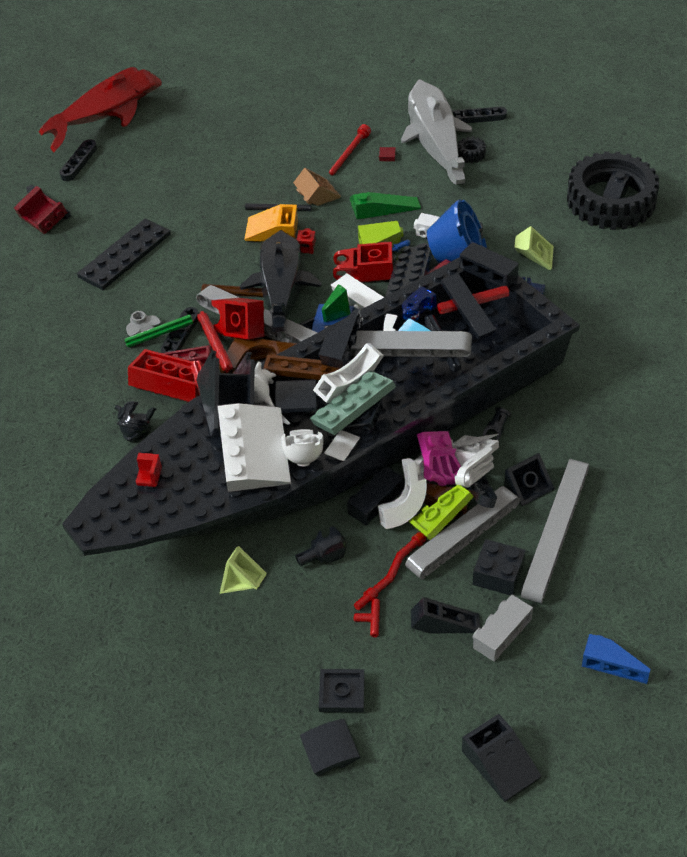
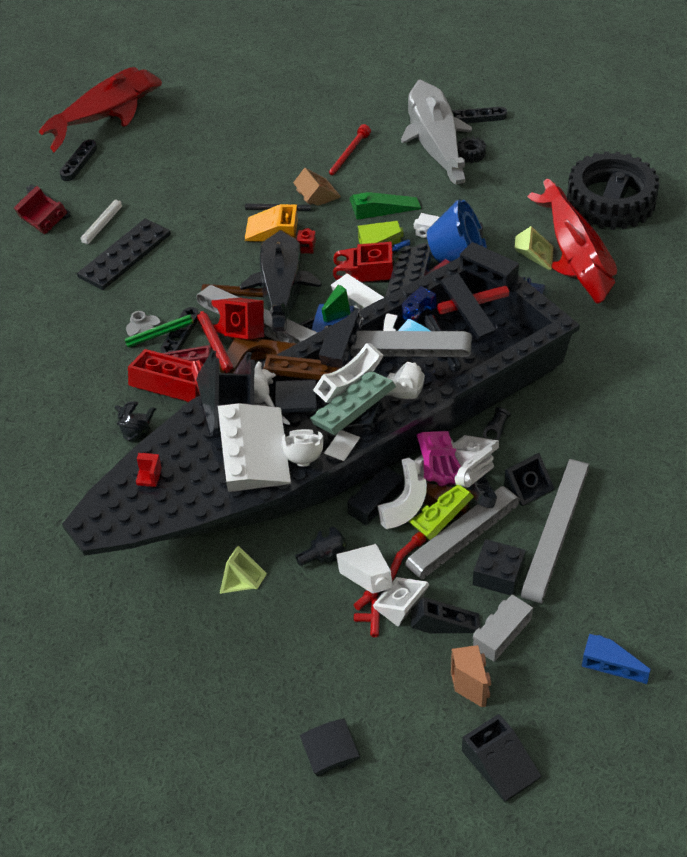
black plate [319,669,364,712] -> none
dark red tile [379,147,396,161] -> none
white sticker [455,434,499,447] -> none
none -> white axle [81,200,122,244]
none -> white slope [336,544,393,593]
none -> white slope [373,577,429,626]
none -> white helmet [386,362,425,399]
none -> nougat slope [451,645,491,707]
none -> red animal [527,179,617,304]

